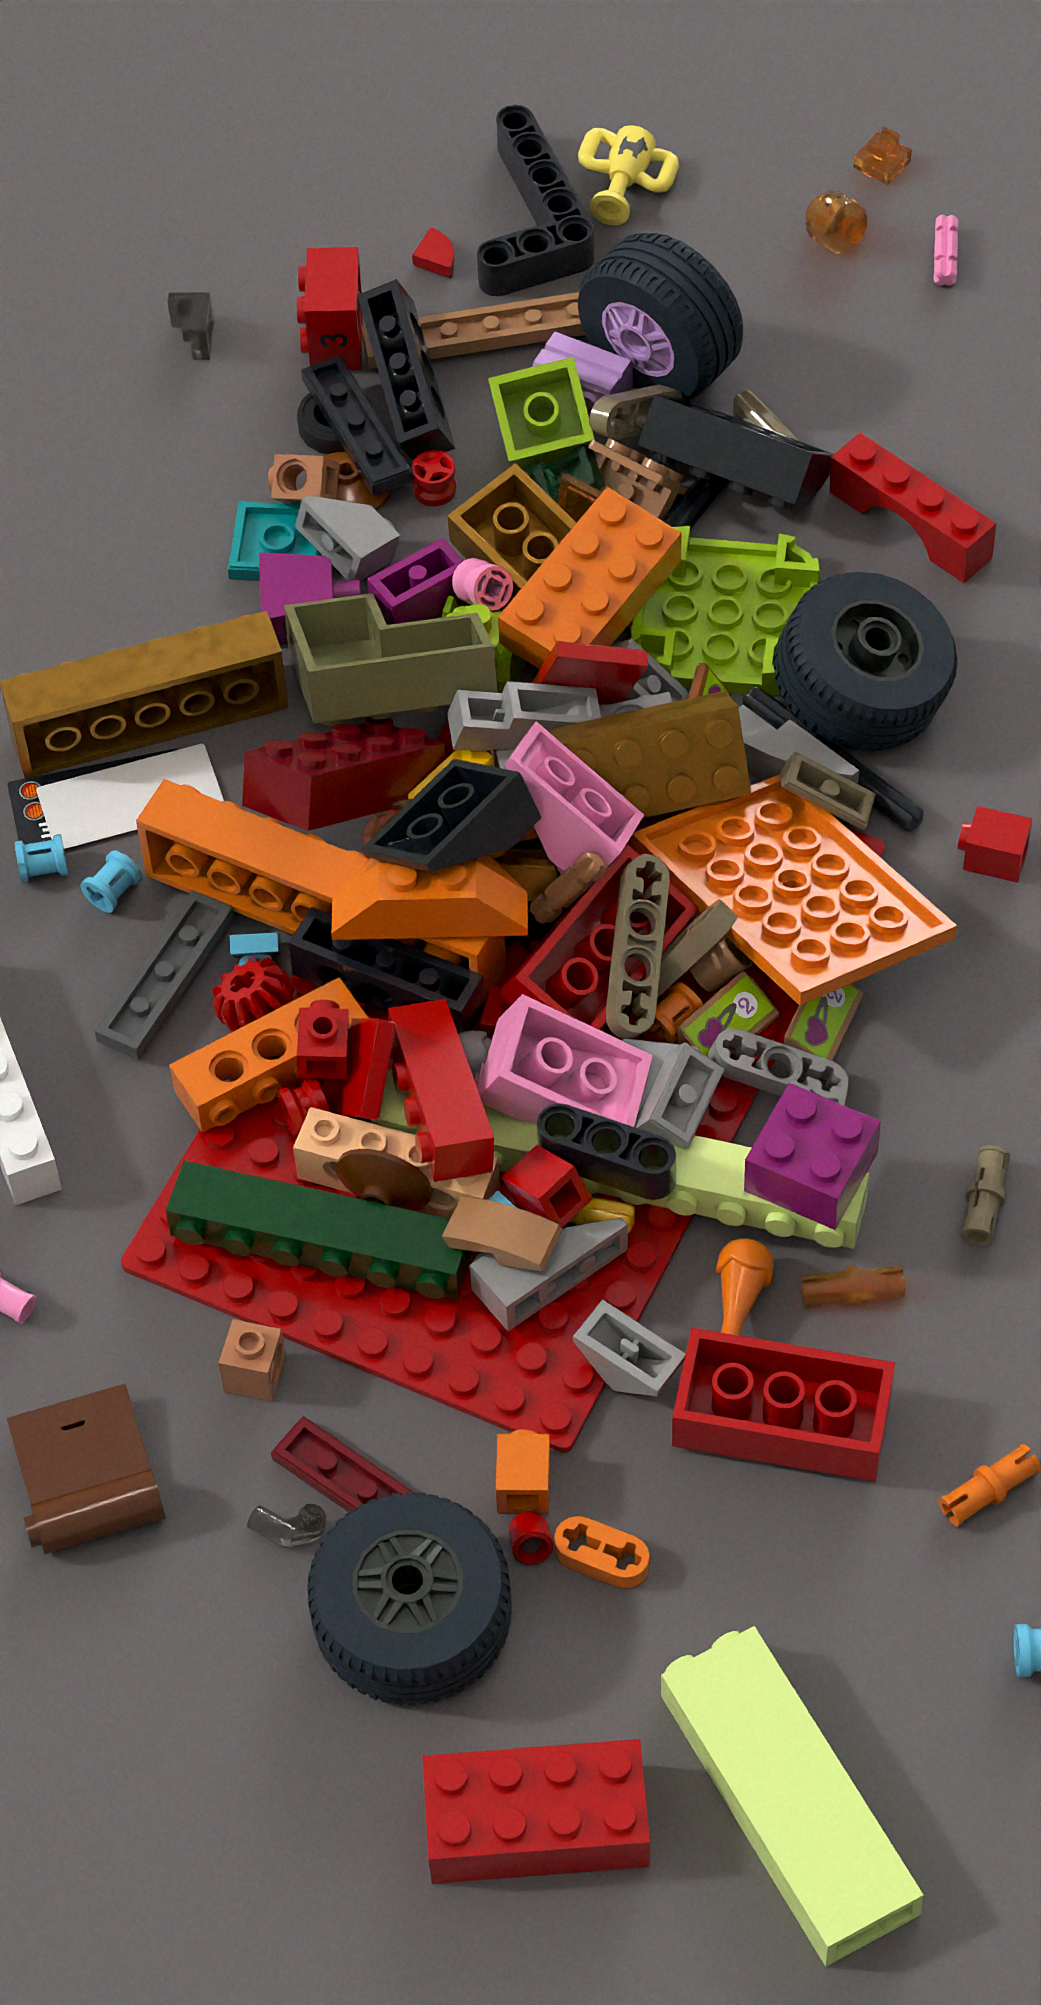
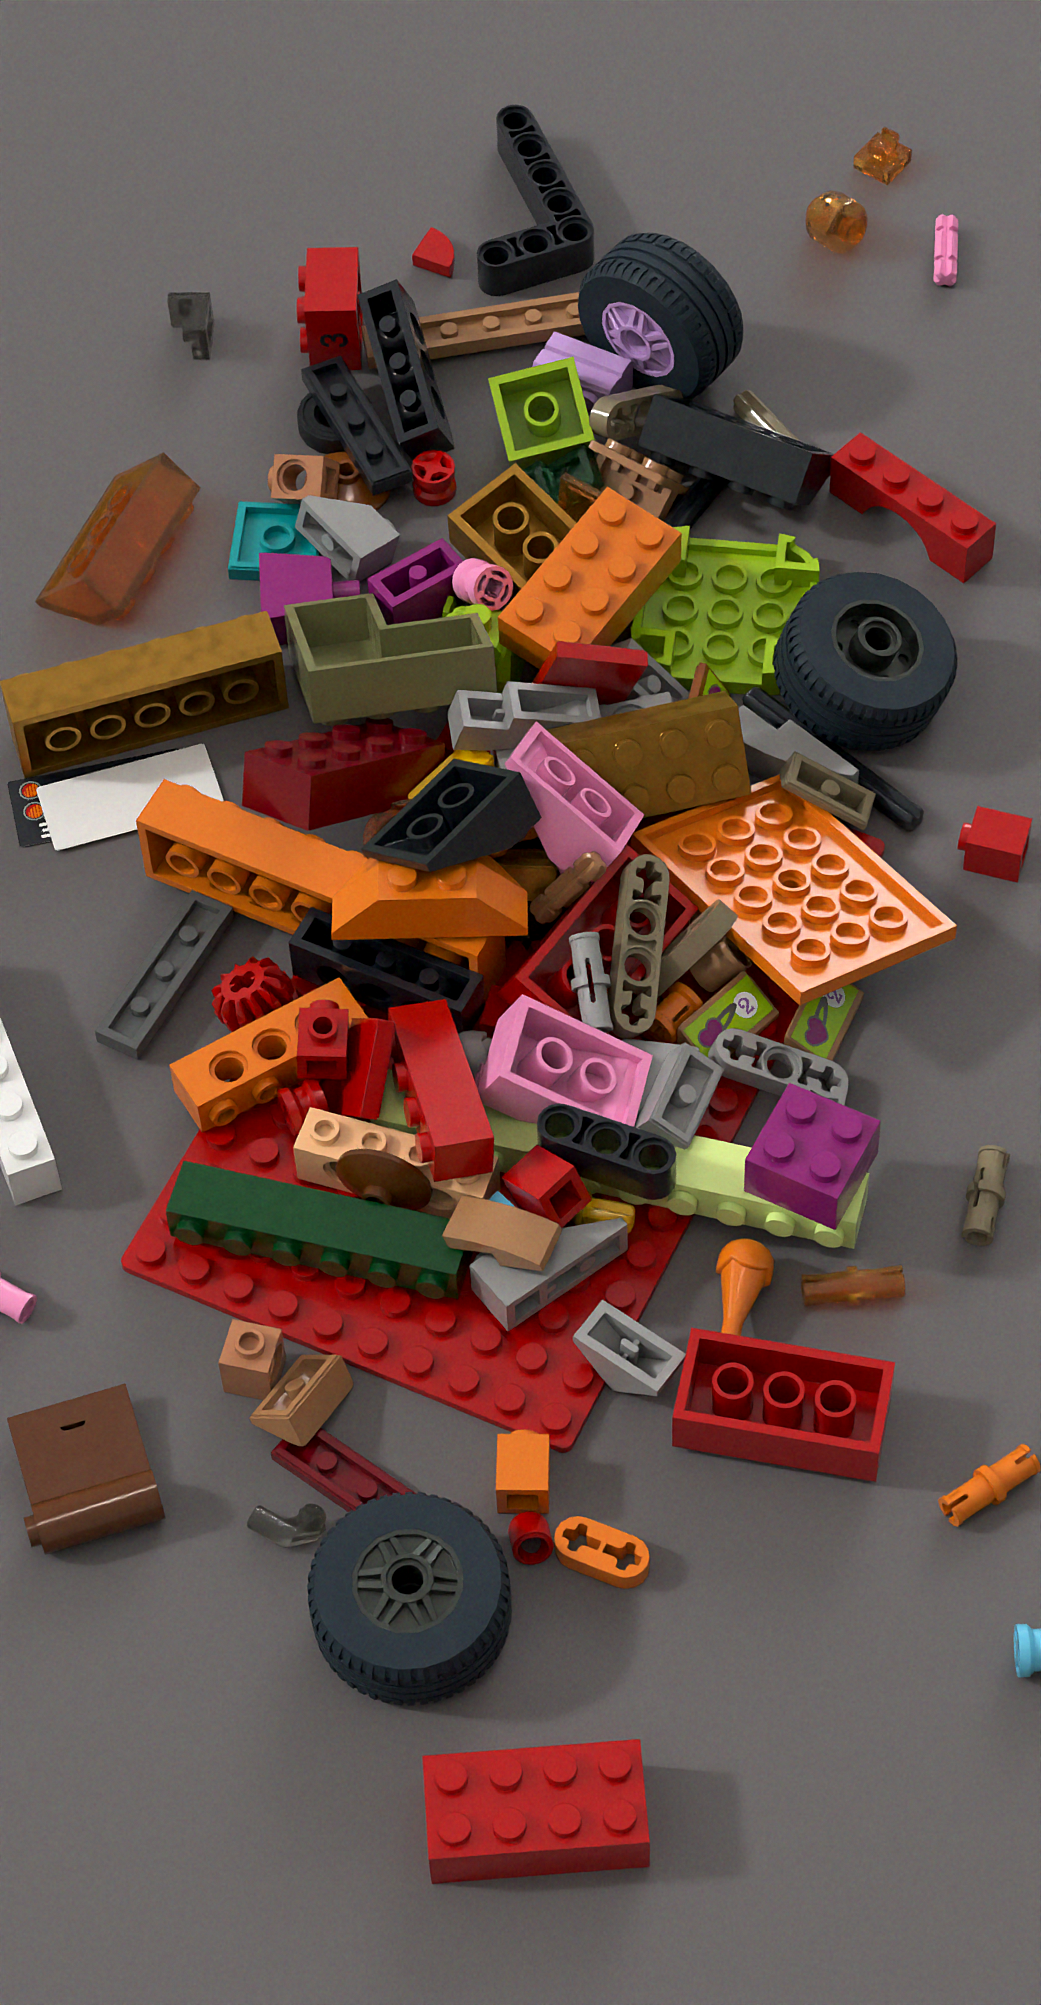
medium azure bush [15,834,68,883] -> none
medium azure bush [80,850,143,913] -> none
medium azure tile [230,932,281,966] -> none
light yellow piece [578,125,679,226] -> none
yellowish green brick [661,1626,924,1967] -> none
none -> clear orange slope [35,452,201,626]
none -> medium nougat slope [249,1355,354,1446]
none -> light grey pin [568,932,613,1033]

